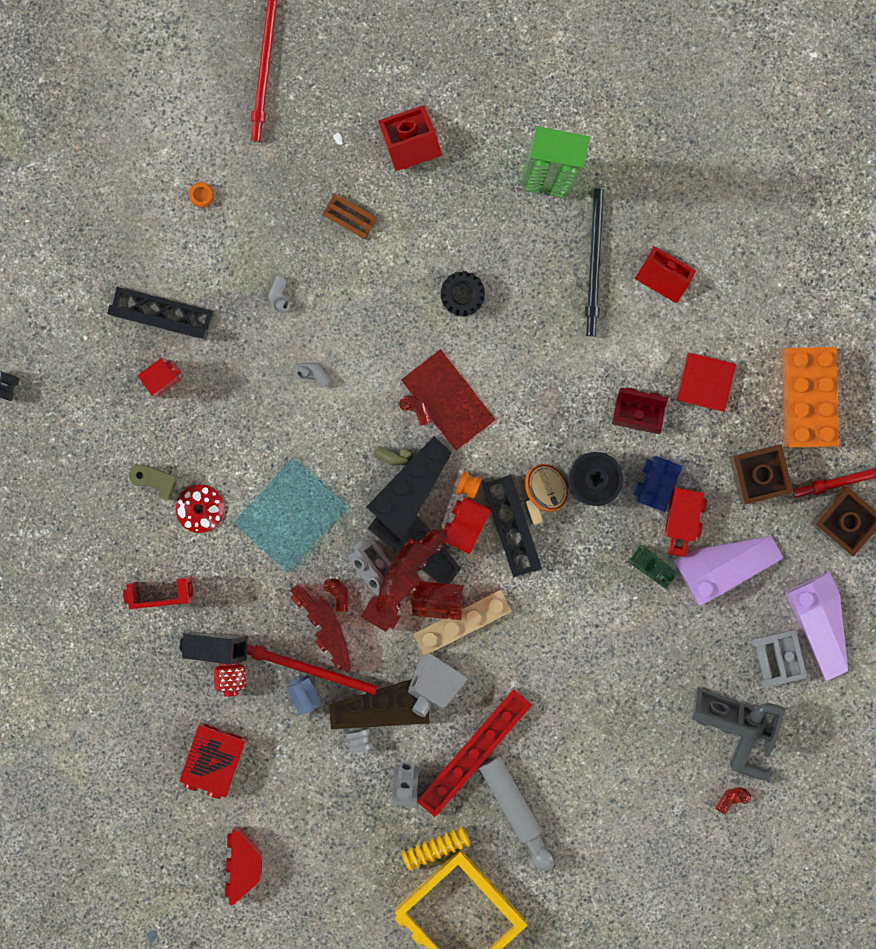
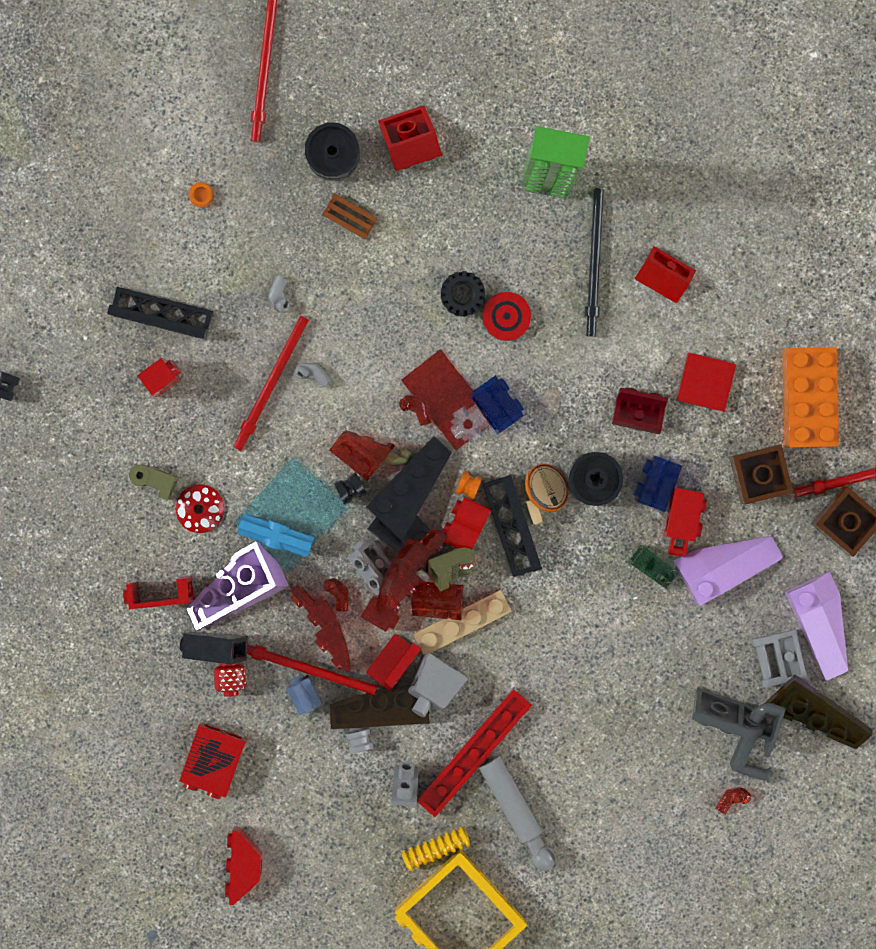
none -> lavender wedge [187,541,289,630]
none -> red bar [233,316,309,451]
none -> dark azure piece [237,514,314,557]
none -> black wheel [305,122,360,181]
none -> clear red wing [329,430,395,481]
none -> black wheel [334,472,367,505]
none -> red panel [366,634,422,691]
none -> olive leg [428,548,475,591]
none -> clear brick [450,404,489,443]
none -> clear blue brick [469,375,524,435]
none -> red tile [482,292,531,341]
none -> dark brown wing [764,674,873,749]

